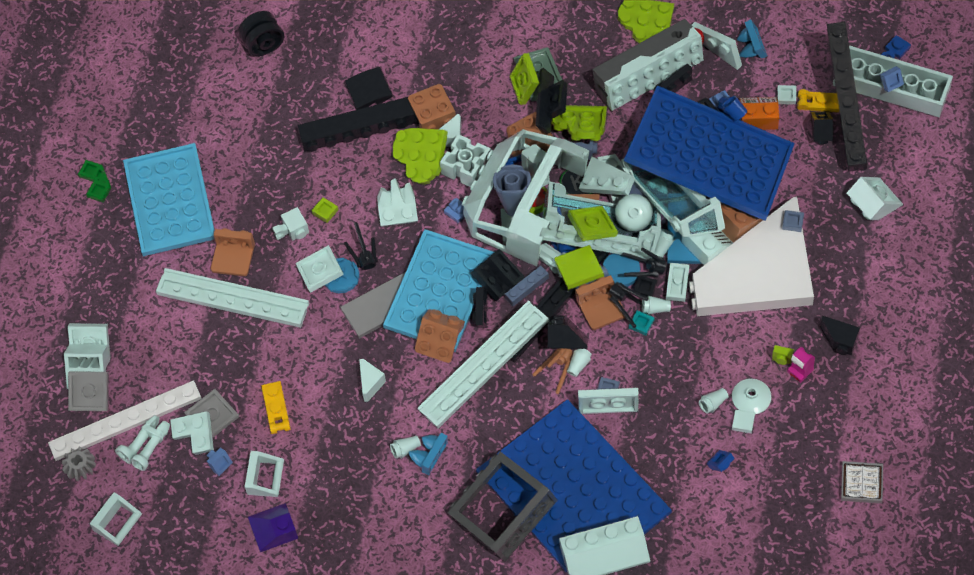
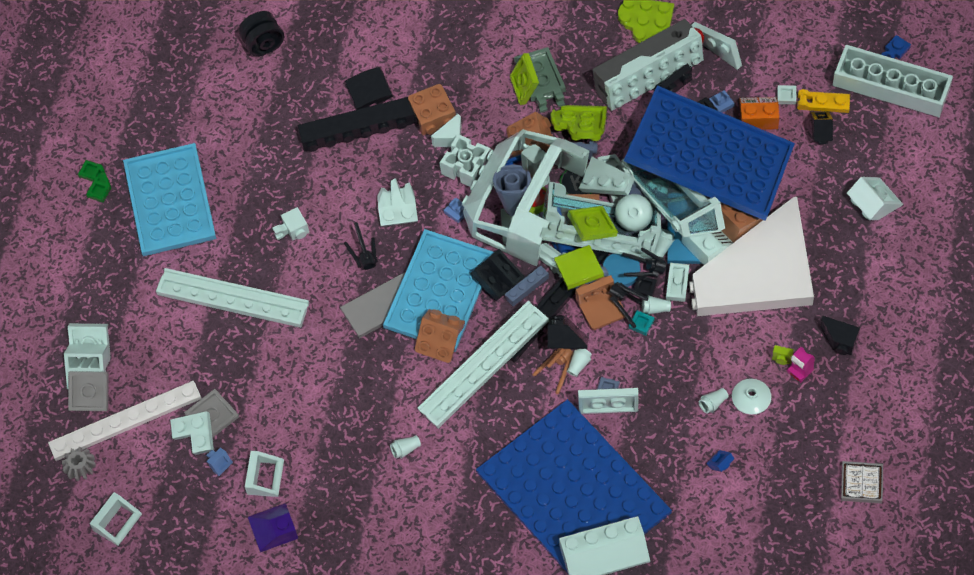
light aqua piece [115,415,170,471] -> none
nougat bracket [211,228,255,276] -> none
yellow plate [261,381,291,434] -> none
light aqua tile [296,245,344,293] -> none
lime plate [312,197,338,223] -> none
dark azure tile [325,258,360,294] -> none
light aqua slope [359,359,386,402] -> none
lime plate [393,128,448,185] -> none
dark azure tile [409,433,448,475] -> none
dark grey windscreen [448,451,558,562] -> none
black plate [473,287,487,328] -> none
black bracket [536,68,568,134] -> none
blue piece [717,96,747,121] -> none
light aqua tile [732,410,755,434] -> none
dark azure tile [737,19,768,58] -> none
sand blue tile [782,210,804,232] -> none
black brick [827,21,867,172] -> none
medium blue tile [880,66,904,92] -> none

